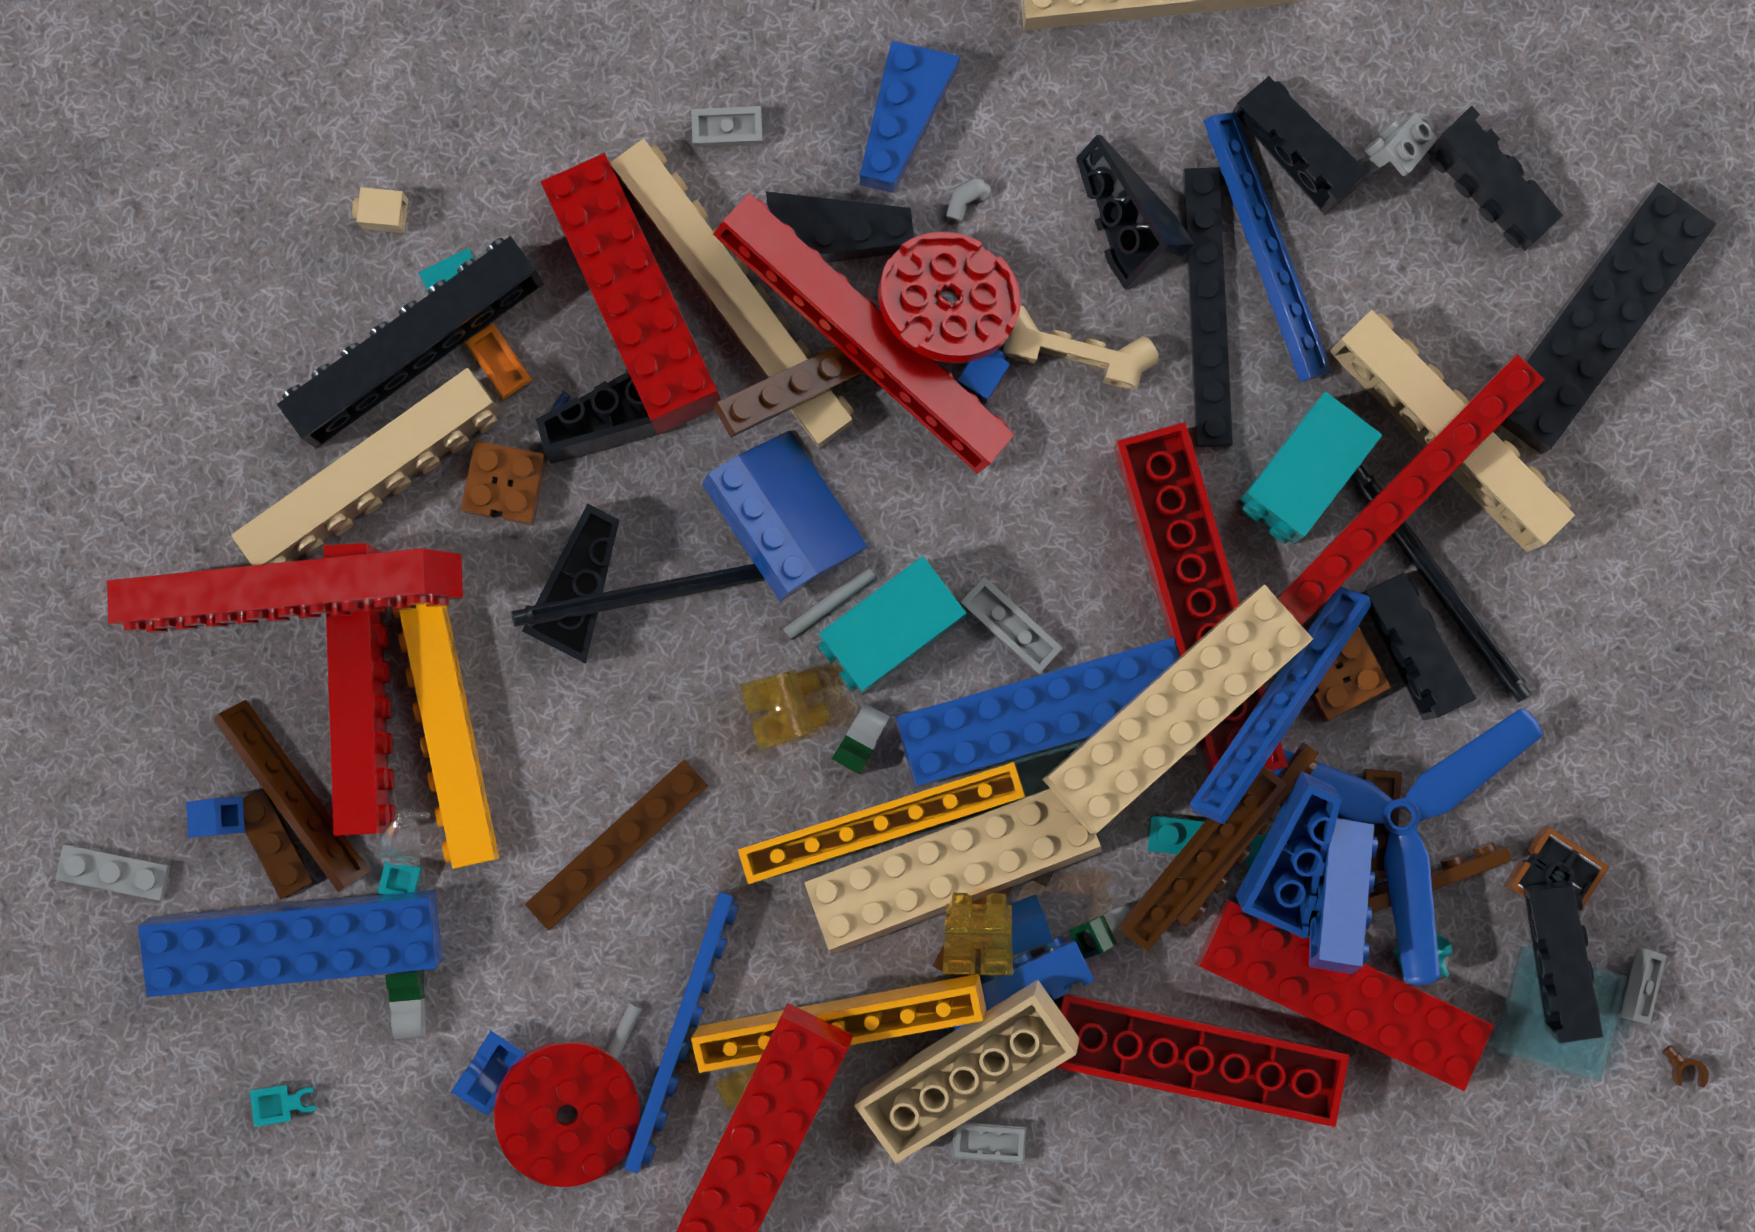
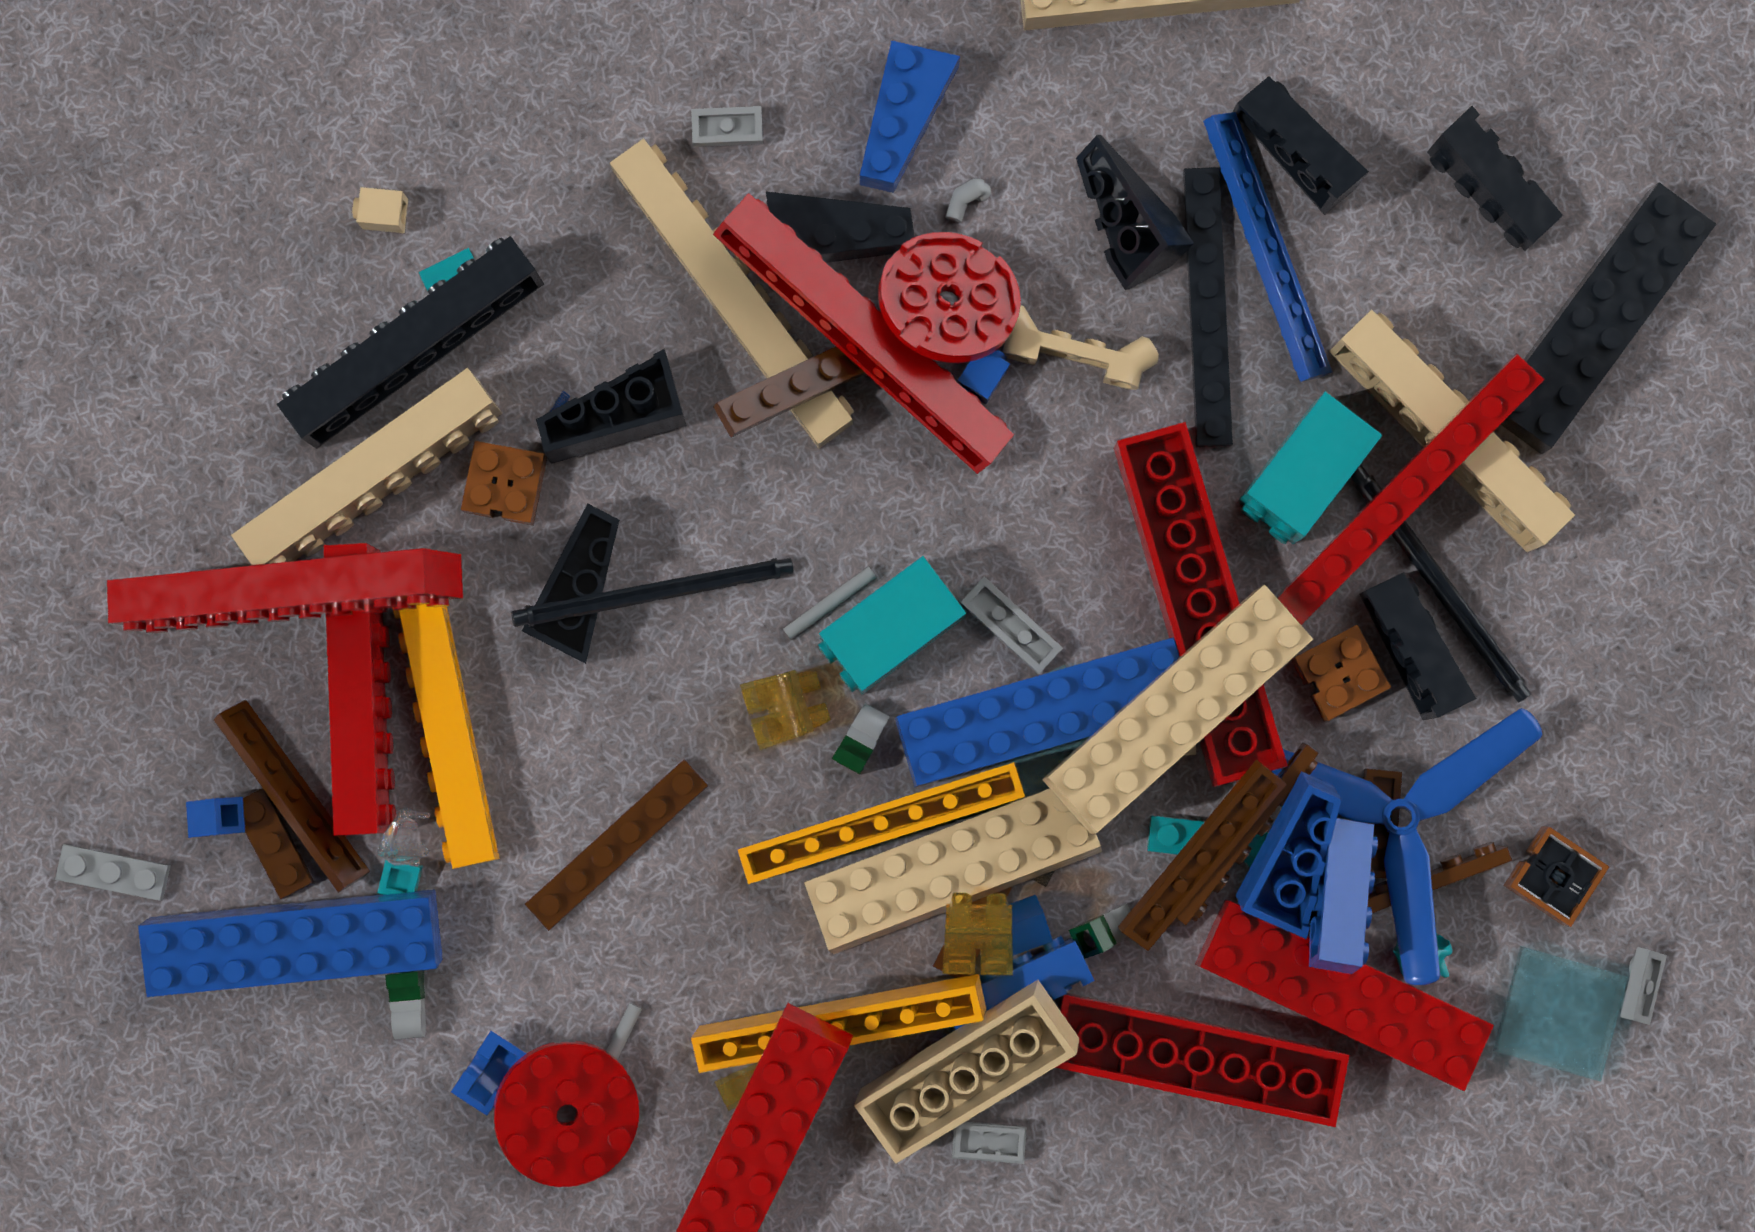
teal plate [250,1083,316,1127] -> none
orange tile [464,323,533,400] -> none
red brick [540,153,721,436] -> none
blue plate [624,891,739,1174] -> none
blue slope [702,430,868,602] -> none
blue plate [1190,587,1372,824] -> none
light grey bracket [1361,112,1437,177] -> none
black wedge [1523,880,1603,1043] -> none
reddish brown piece [1662,1045,1709,1088] -> none

